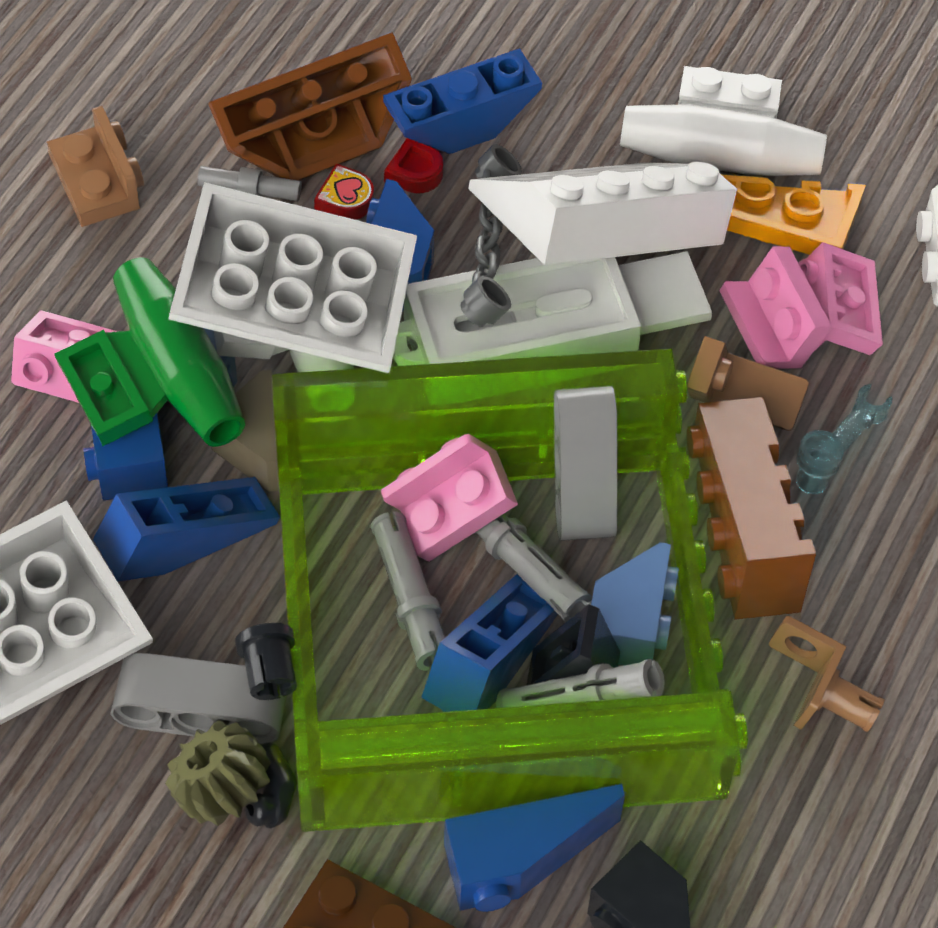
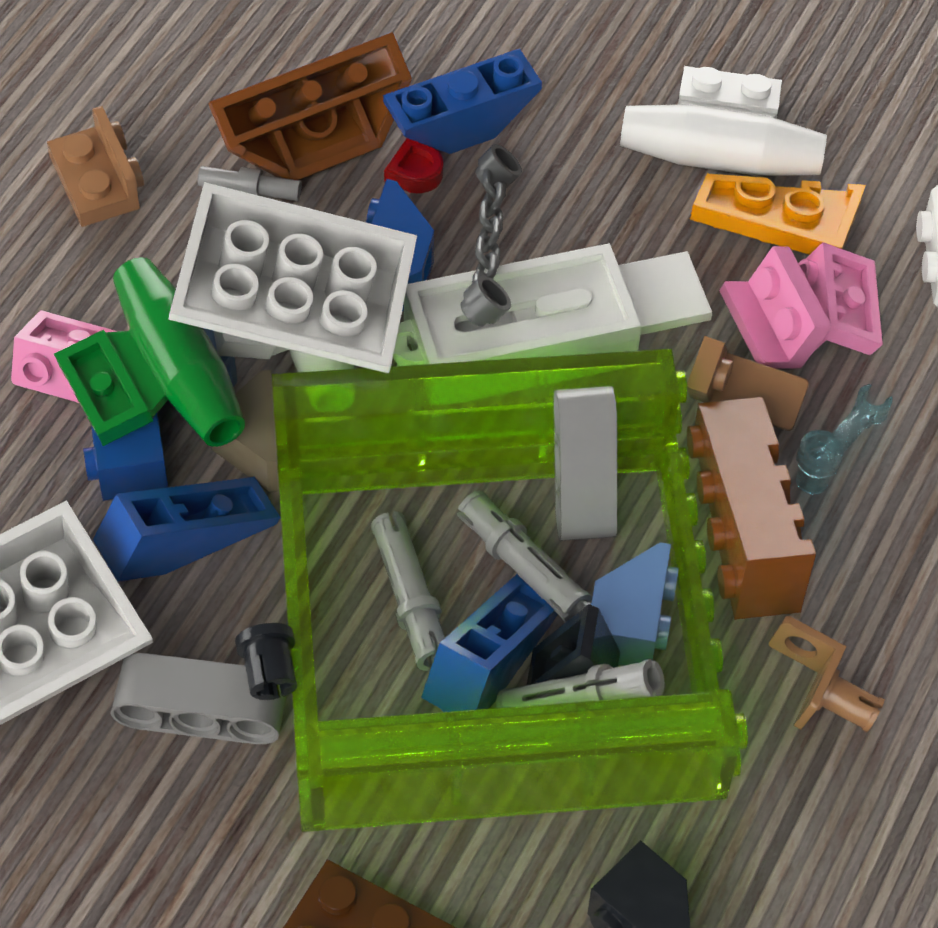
olive gear [165,720,271,826] -> none
black arm [245,742,297,829] -> none
tile [314,163,374,220] -> none
bright pink bracket [381,434,518,562] -> none
blue slope [444,784,625,912] -> none
white slope [468,162,737,265] -> none

